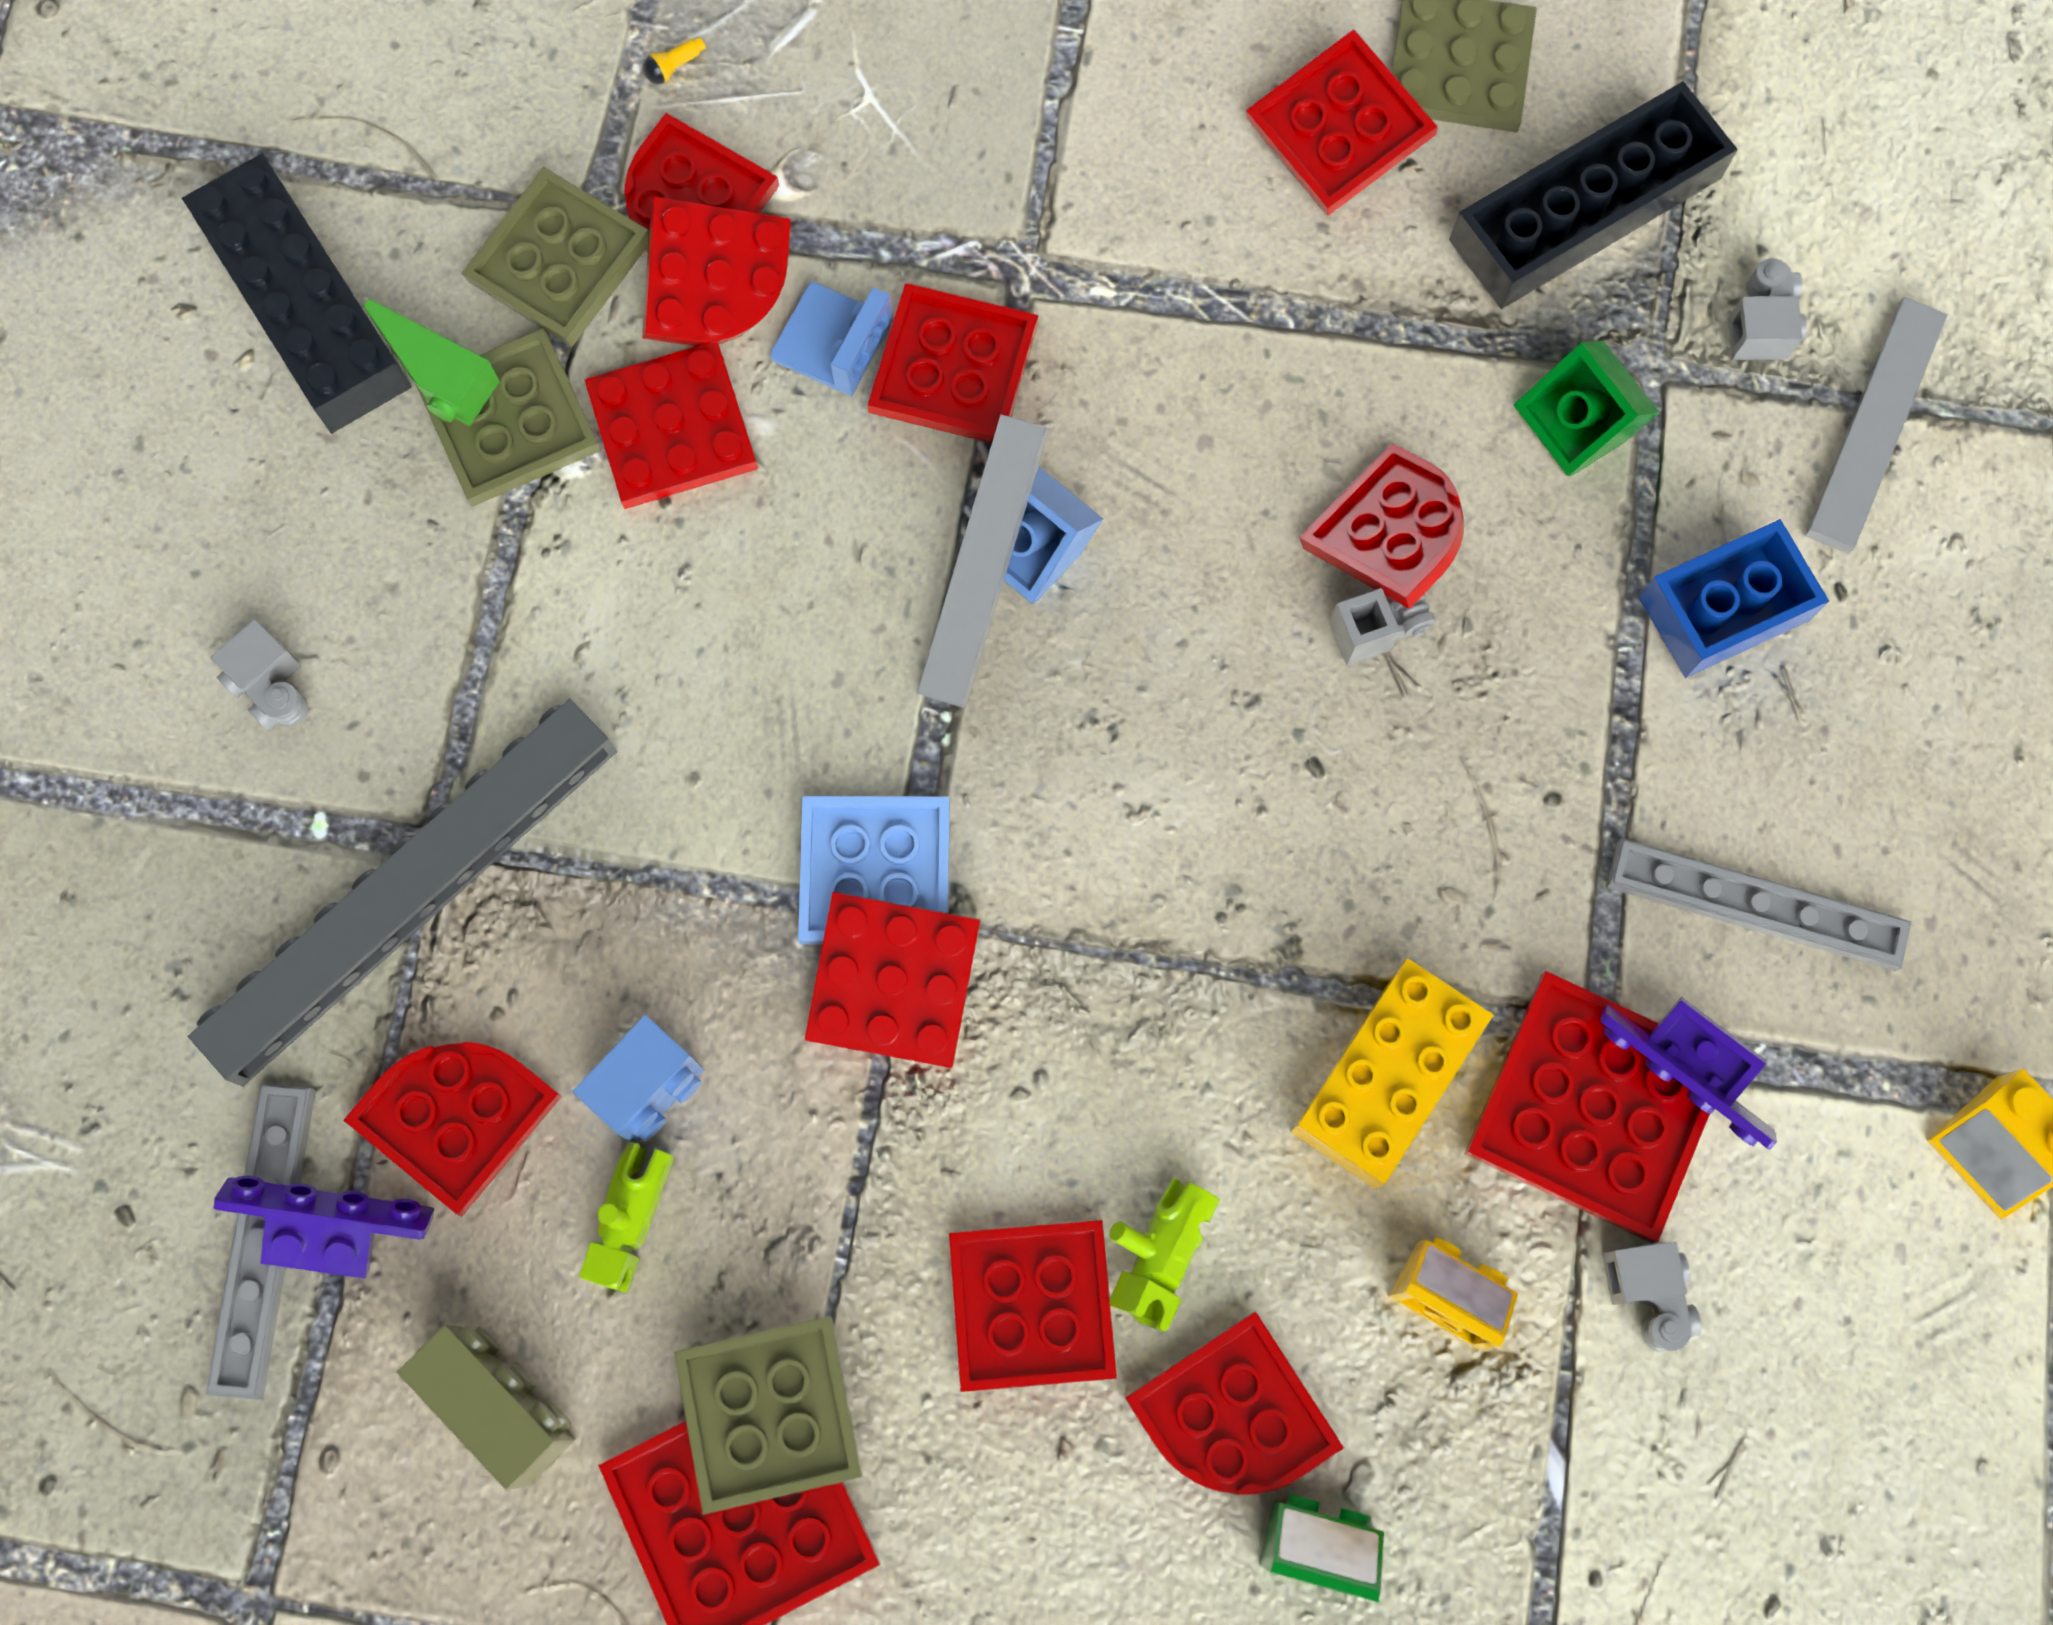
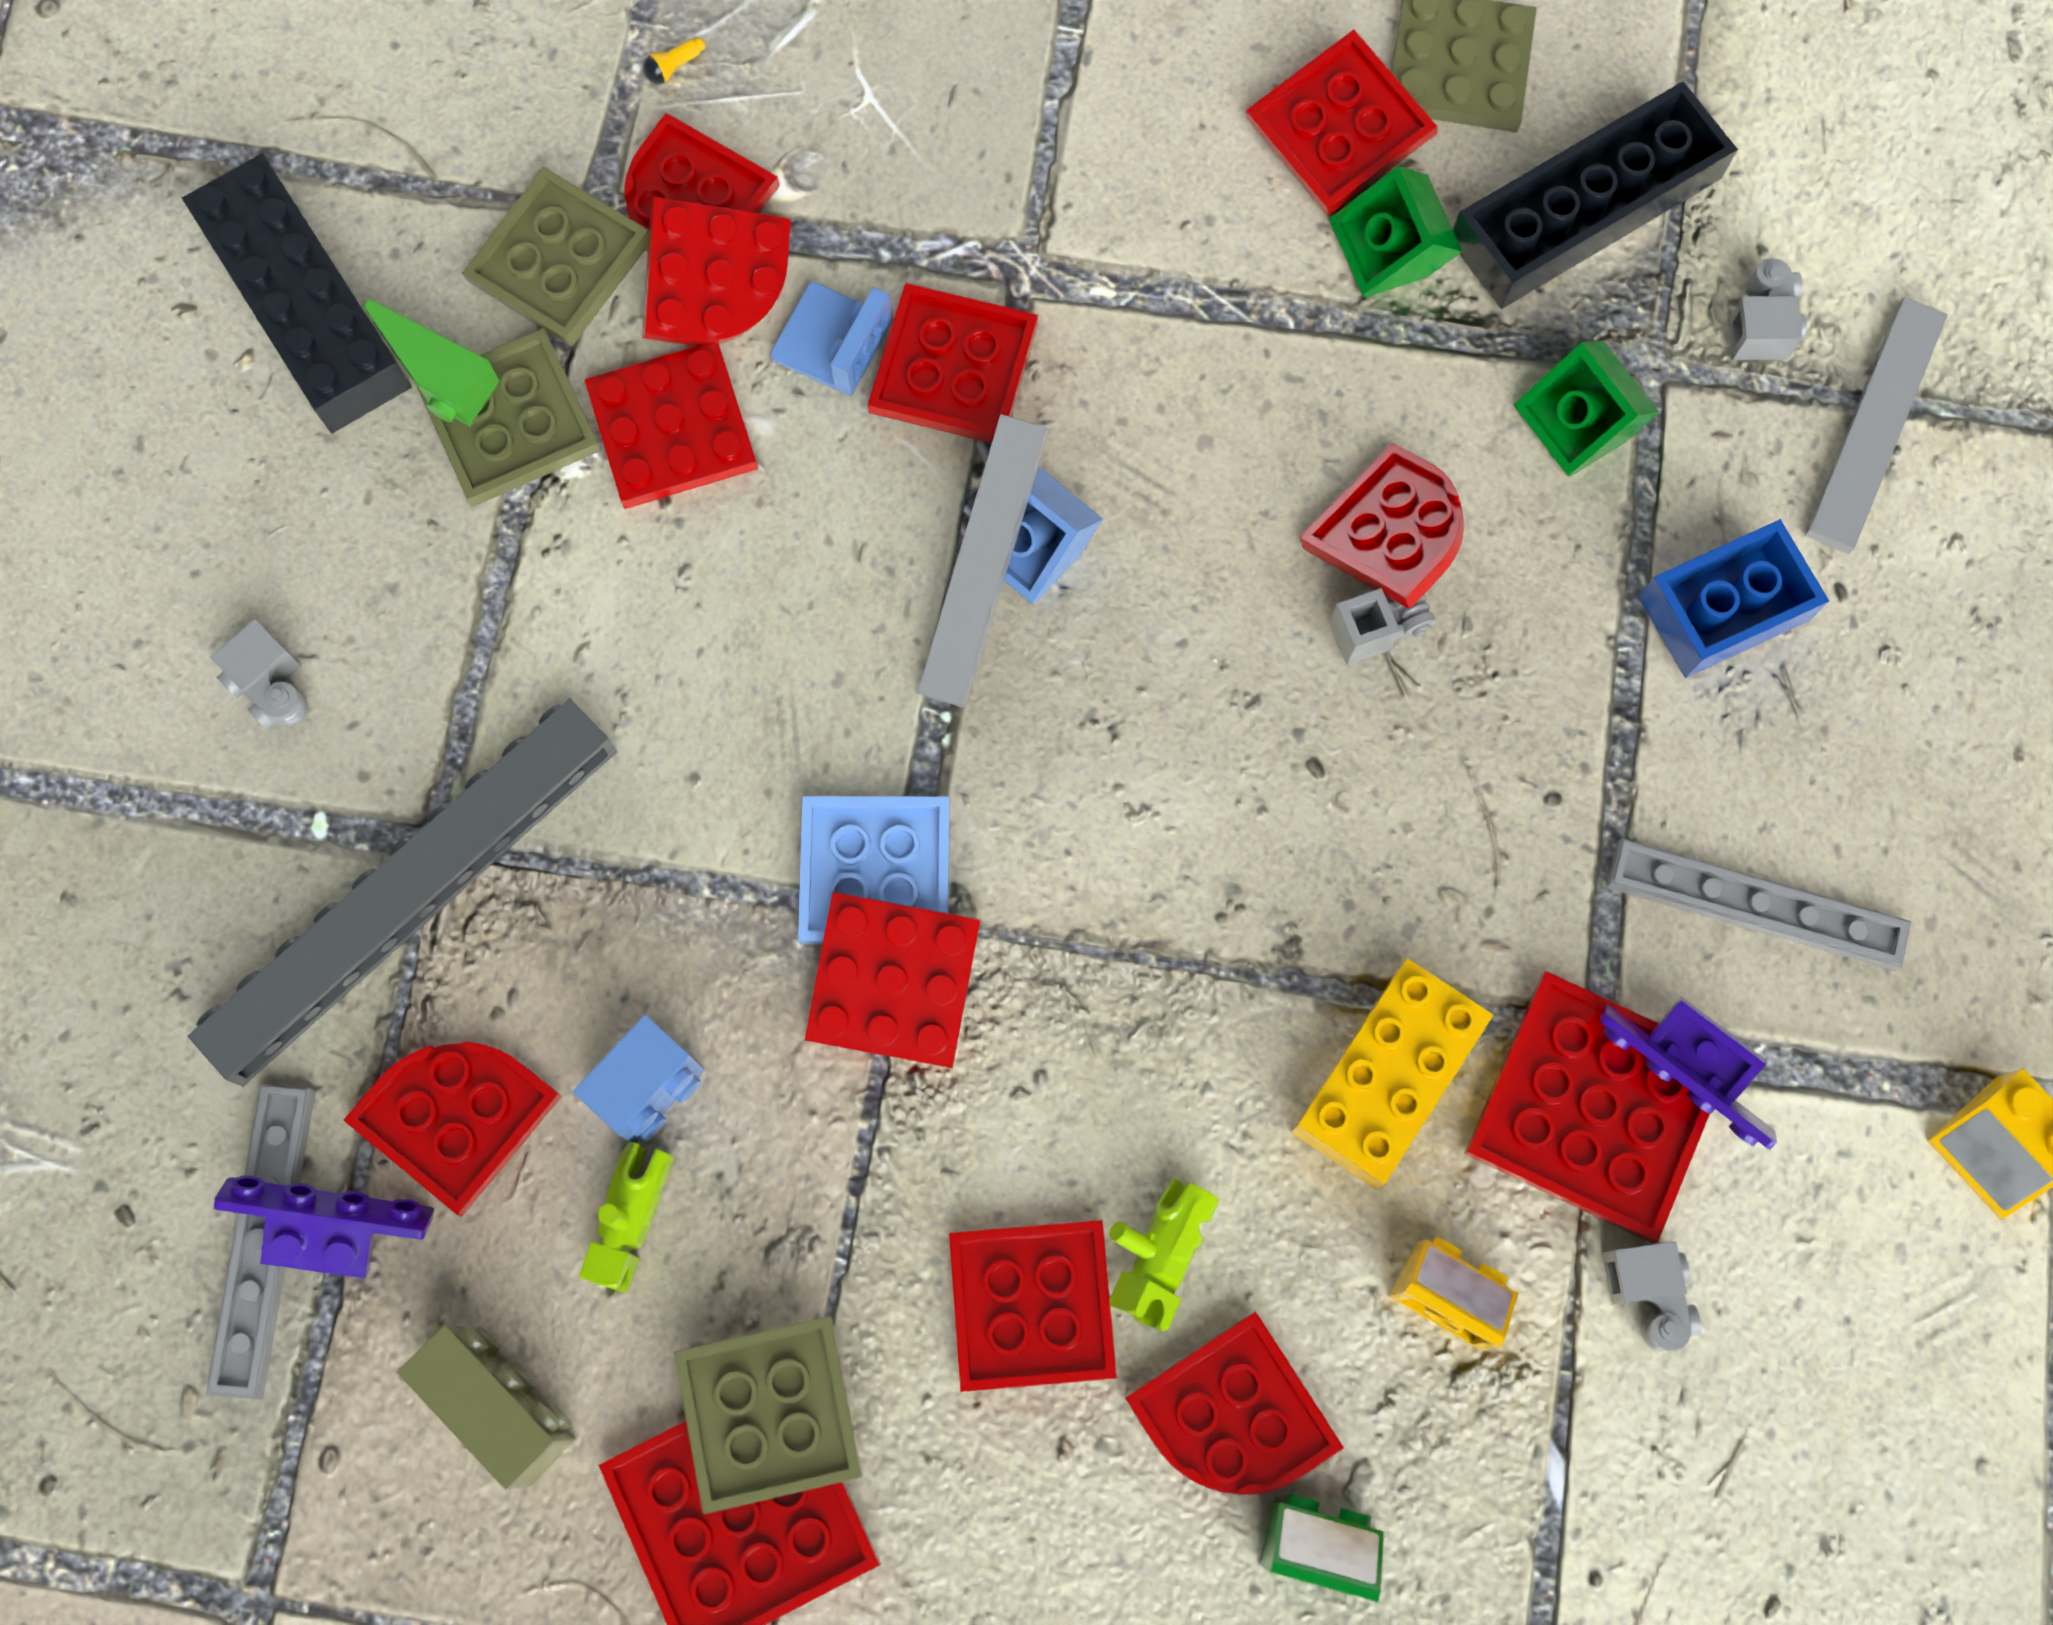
none -> green slope [1329,166,1462,297]

